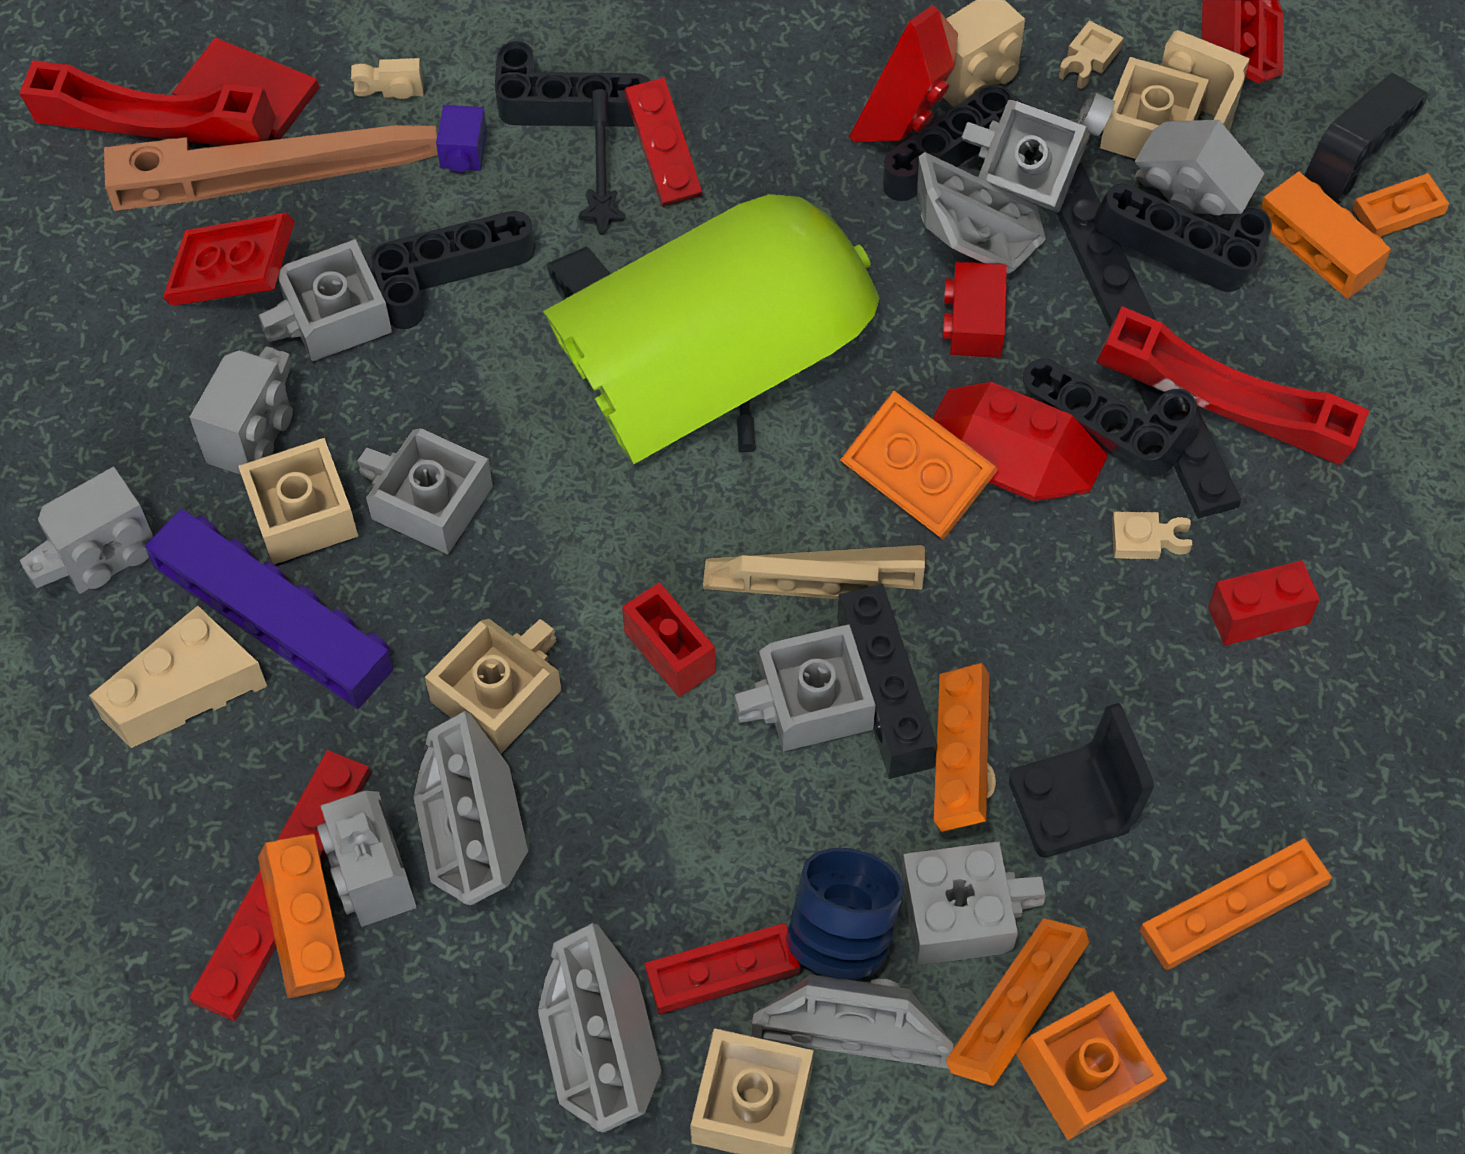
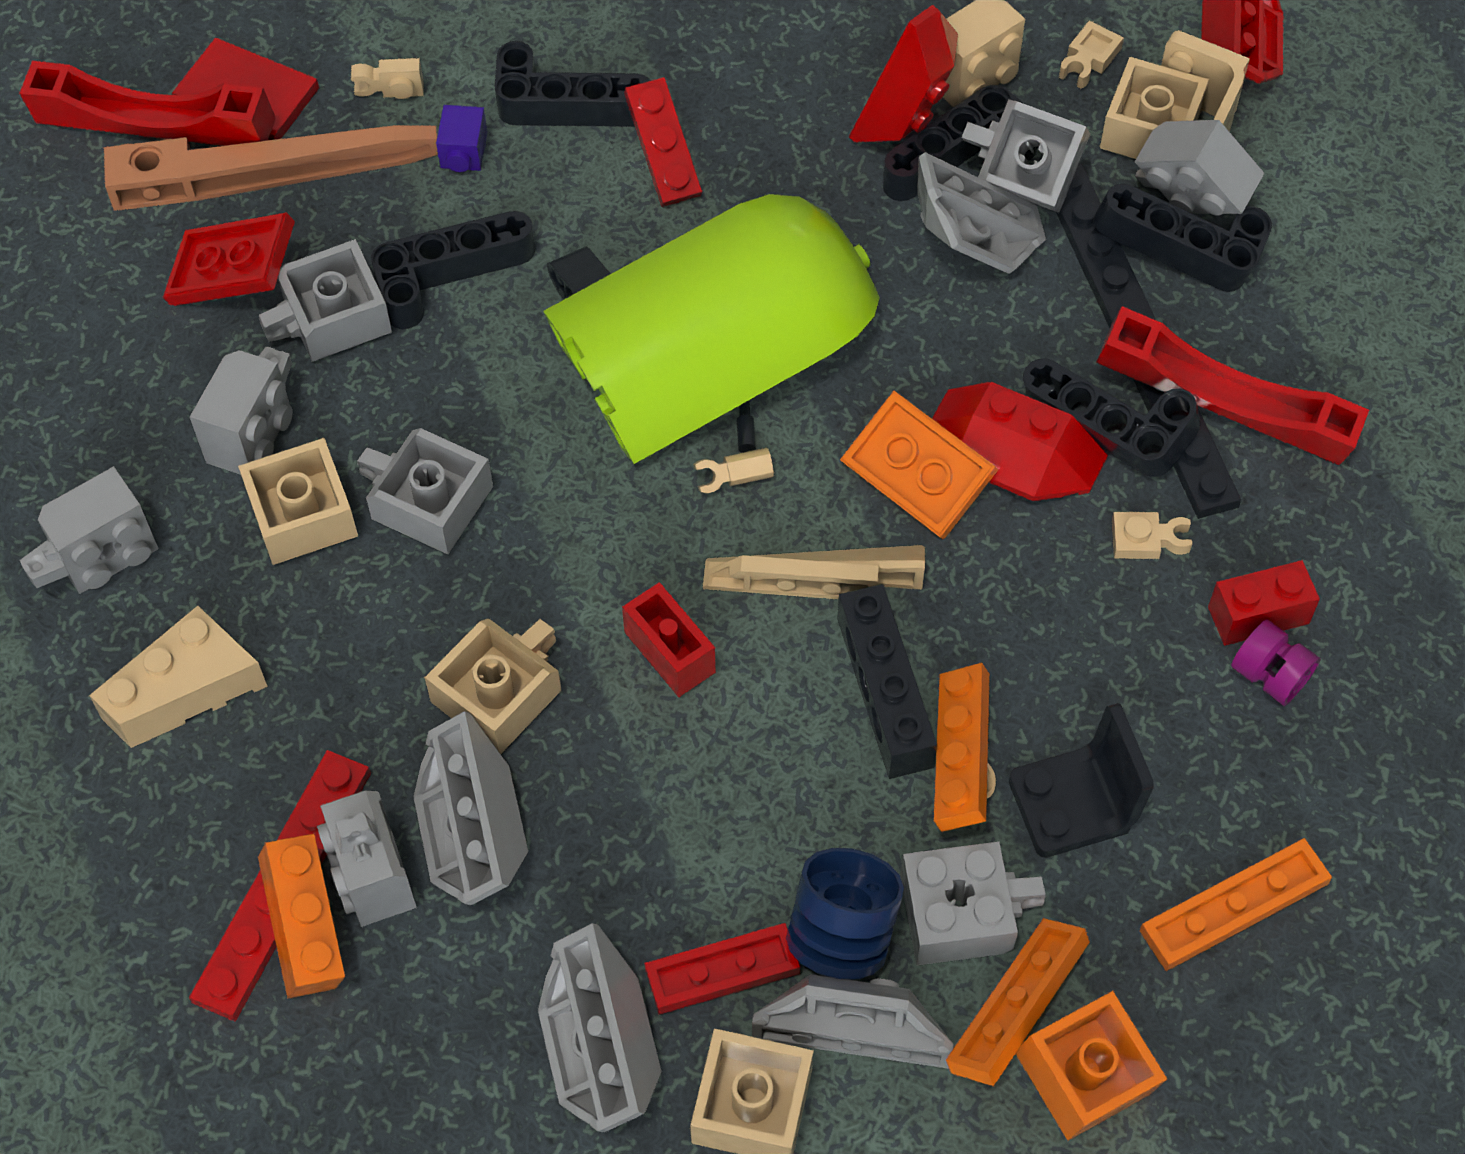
dark purple brick [144,509,394,710] -> none
black piece [578,89,626,235] -> none
light grey hinge [734,624,875,752] -> none
red brick [942,262,1007,358] -> none
light grey beam [1076,92,1115,136] -> none
orange brick [1260,171,1391,299] -> none
black beam [1304,73,1428,205] -> none
orange plate [1352,173,1449,237] -> none
none -> tan bar [693,448,774,493]
none -> magenta wheel [1231,619,1321,706]

